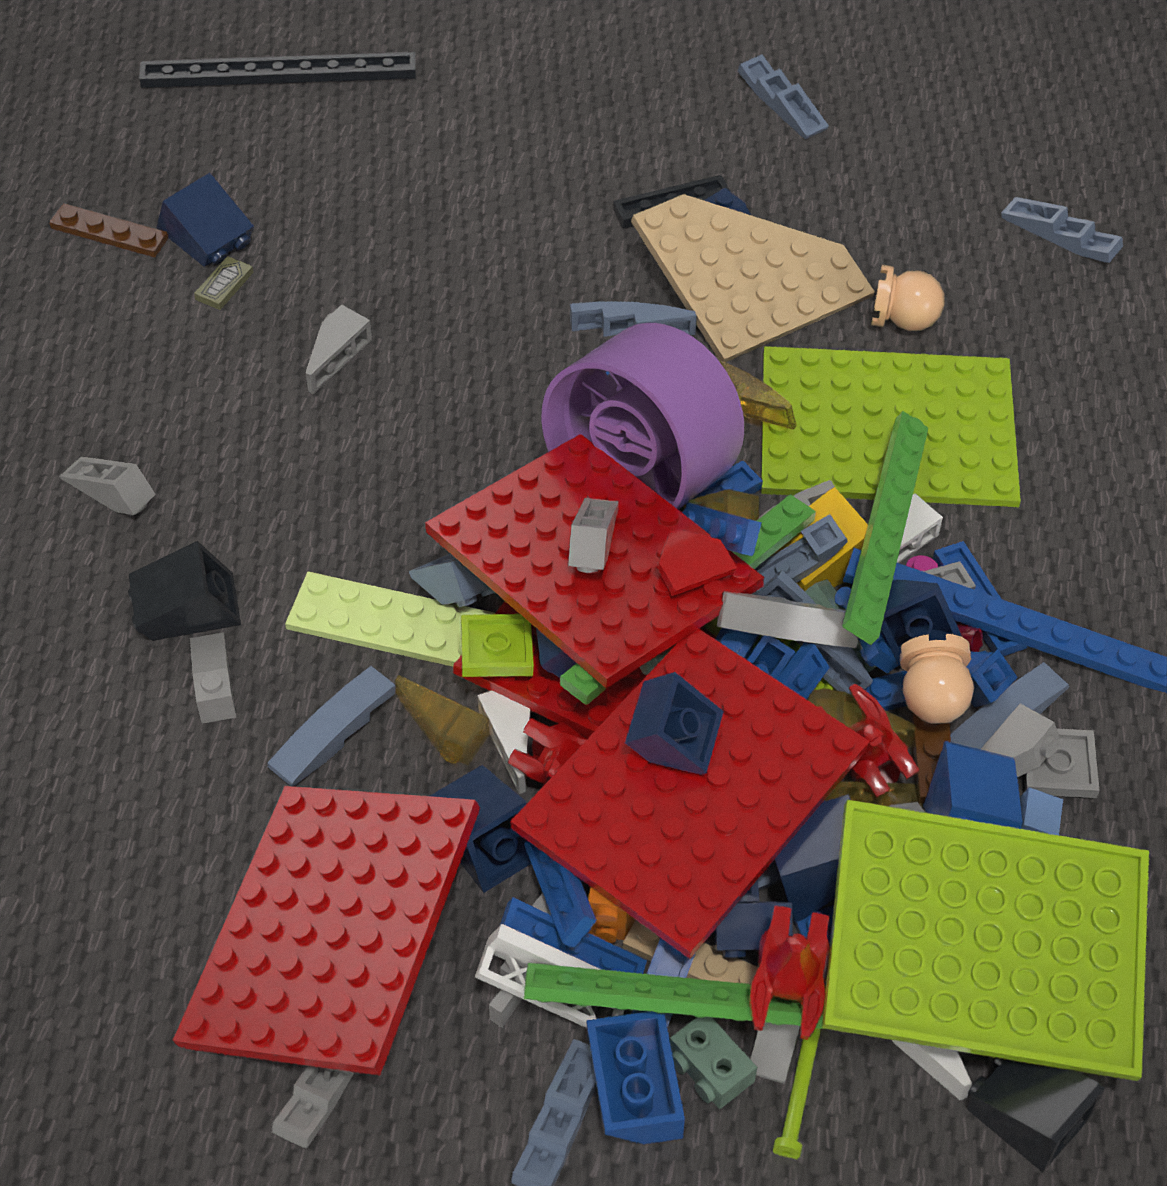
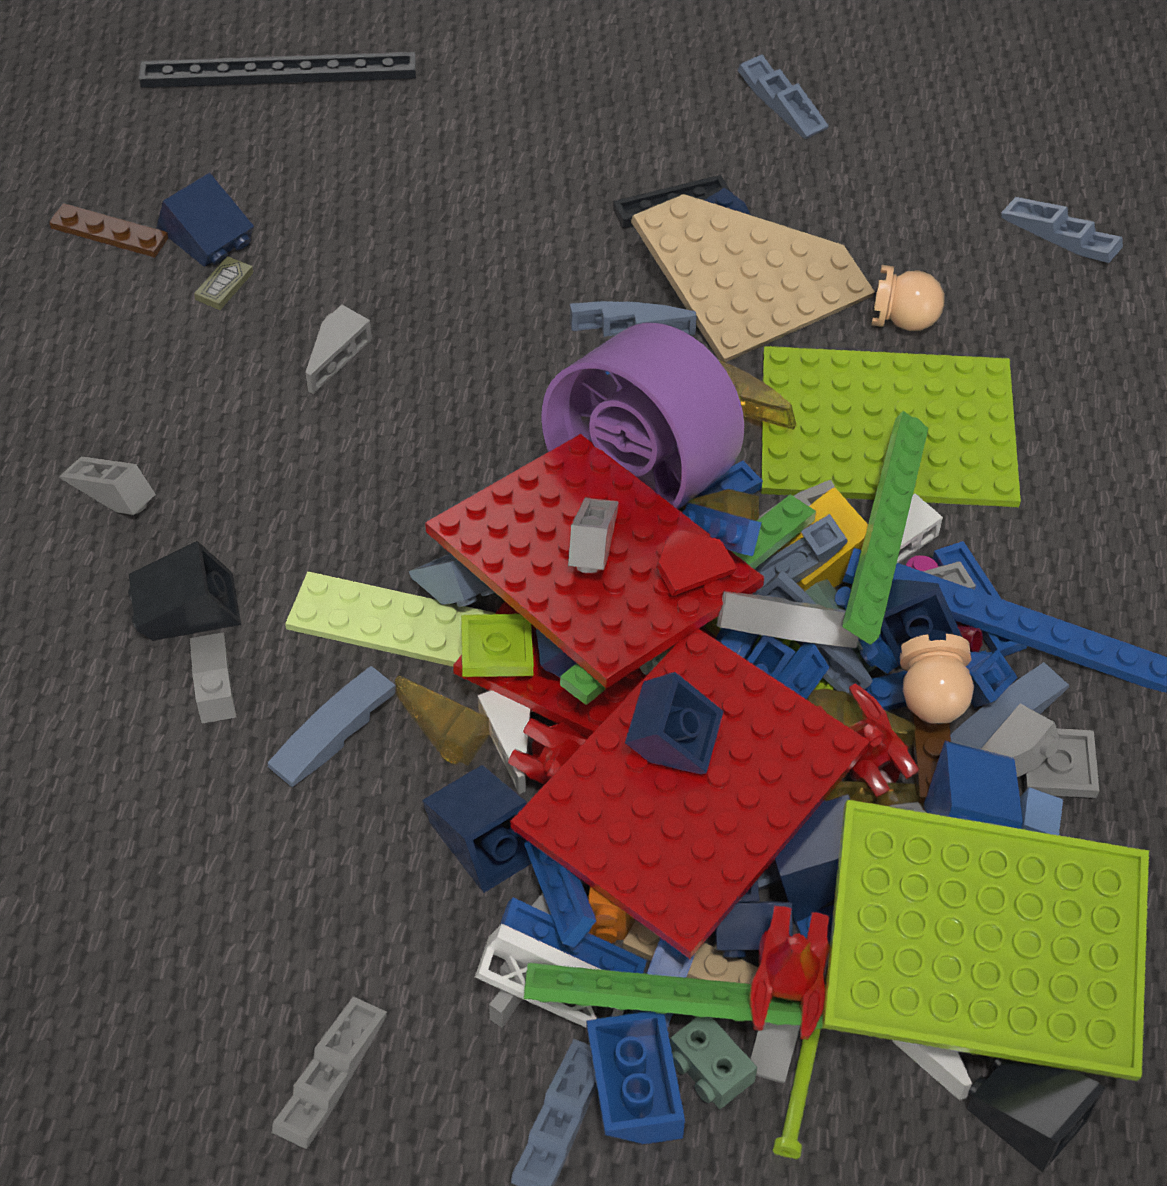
plate [173,786,480,1075] -> none

